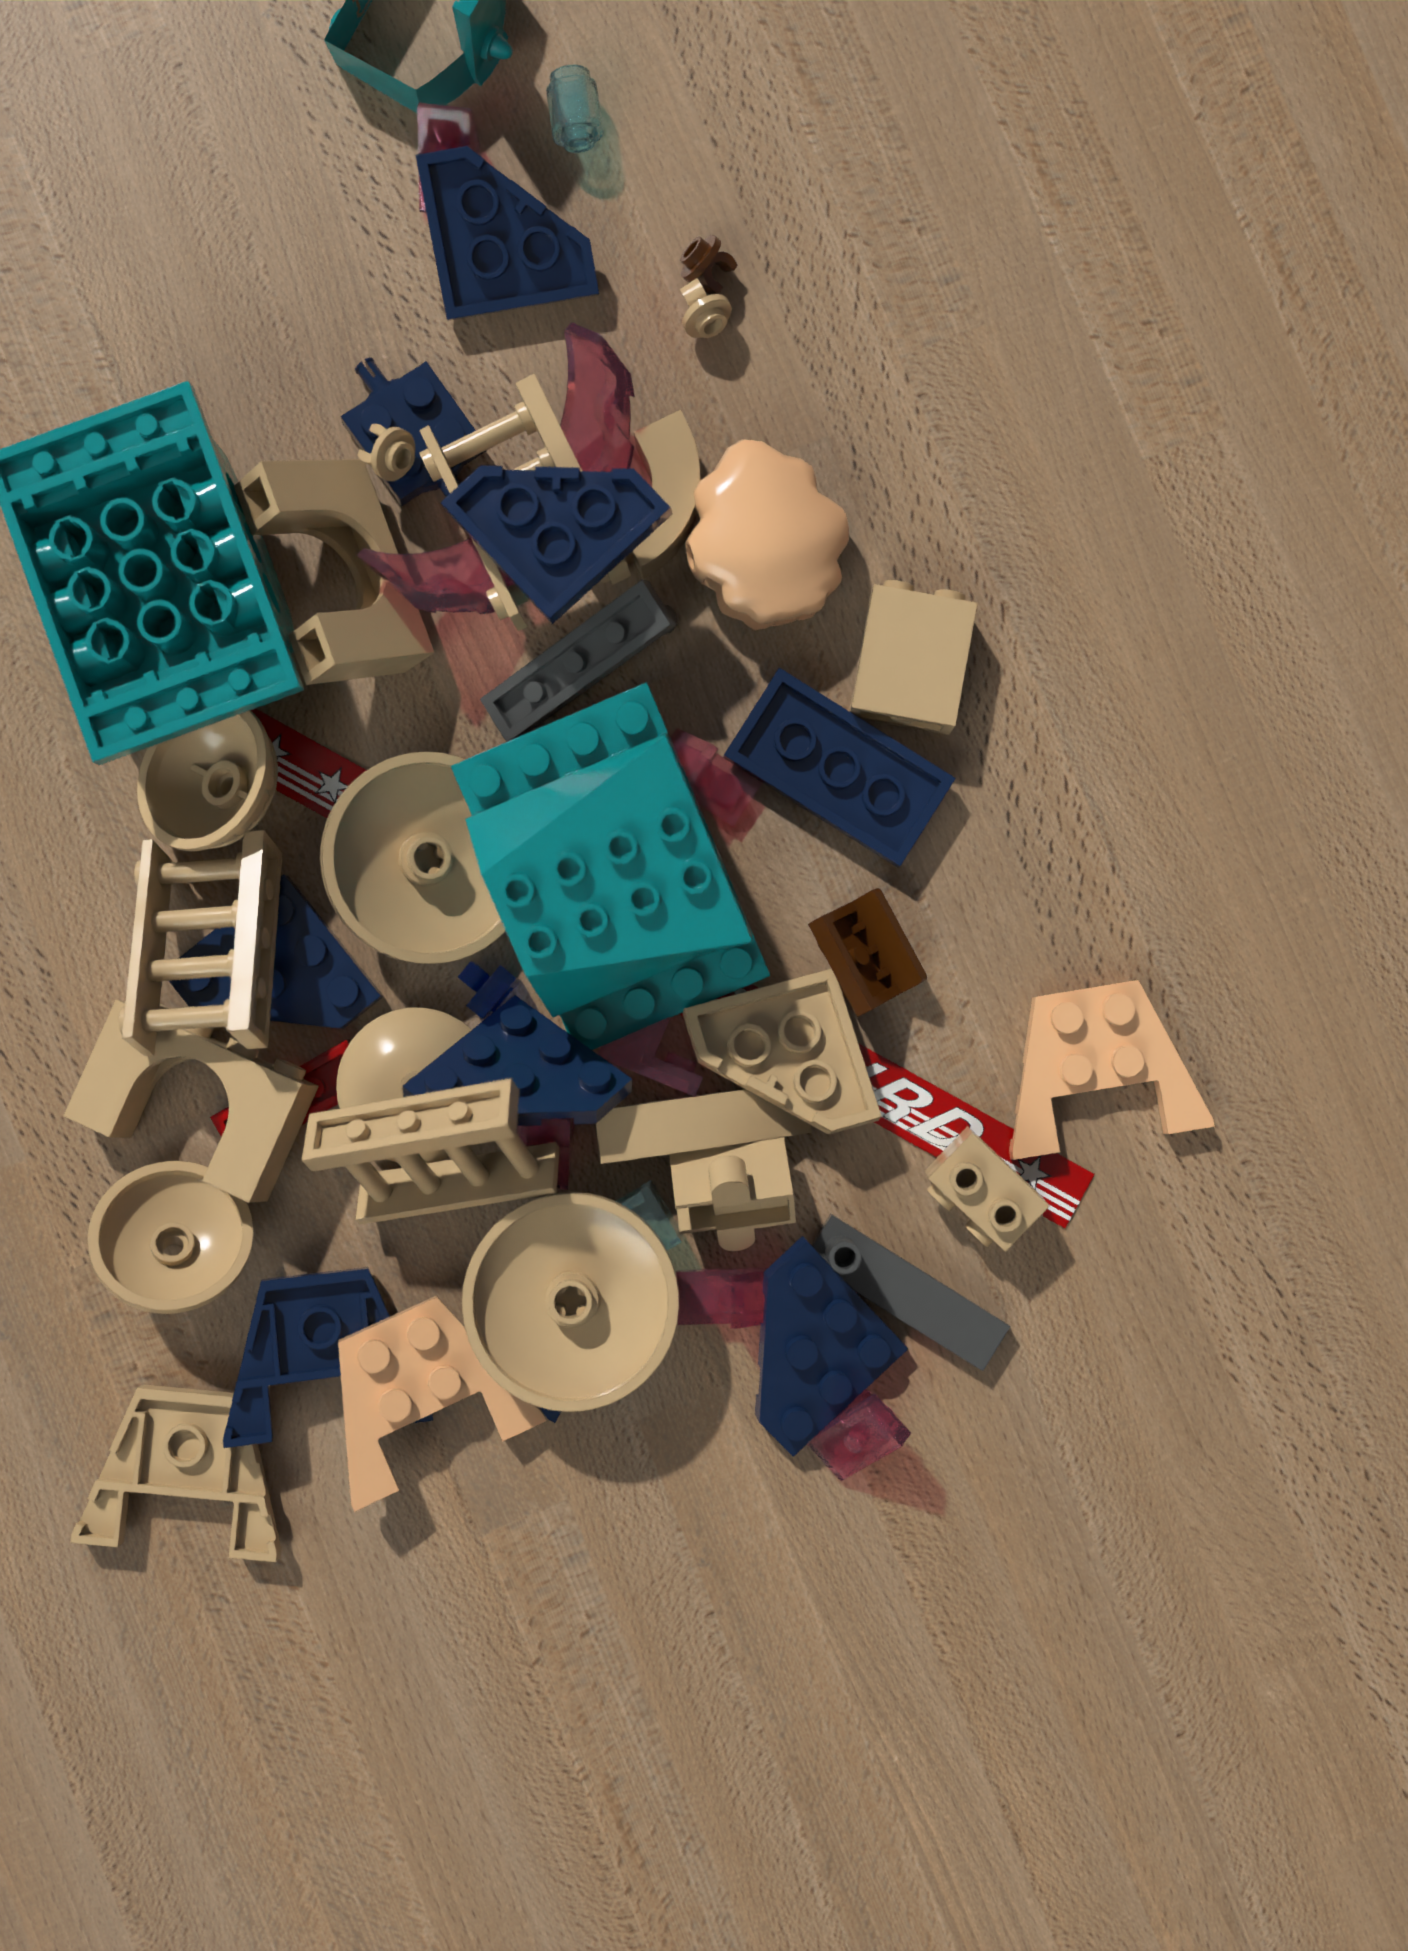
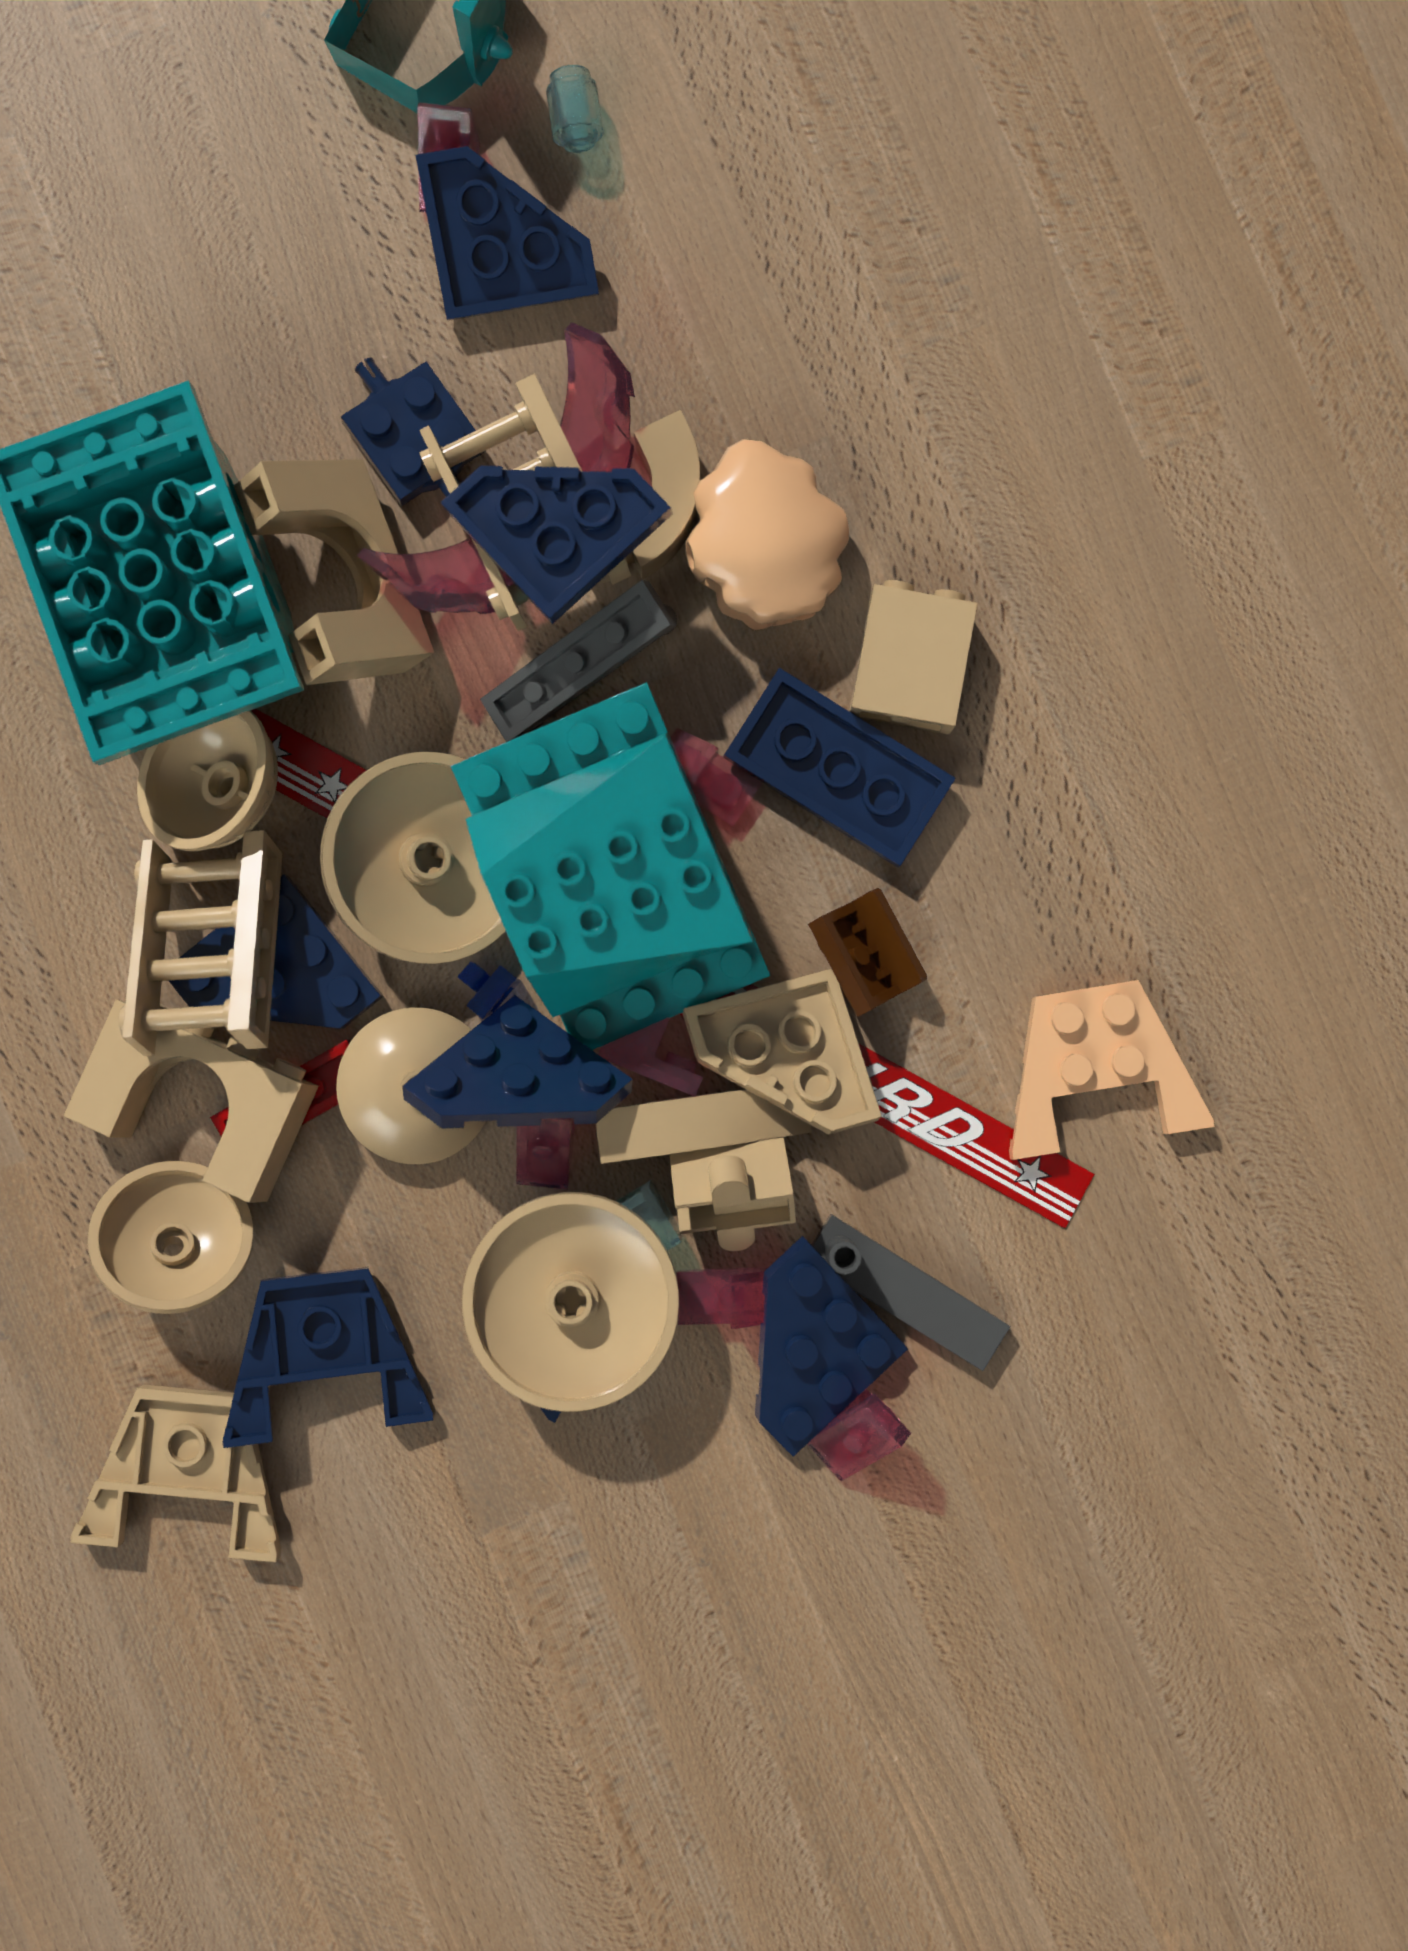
tan fence [302,1078,560,1225] -> none
light nougat wing [338,1295,546,1512] -> none
tan plate [357,424,415,481] -> none
reddish brown plate [680,235,738,294] -> none
tan plate [680,278,732,338] -> none
tan brick [925,1126,1050,1252] -> none

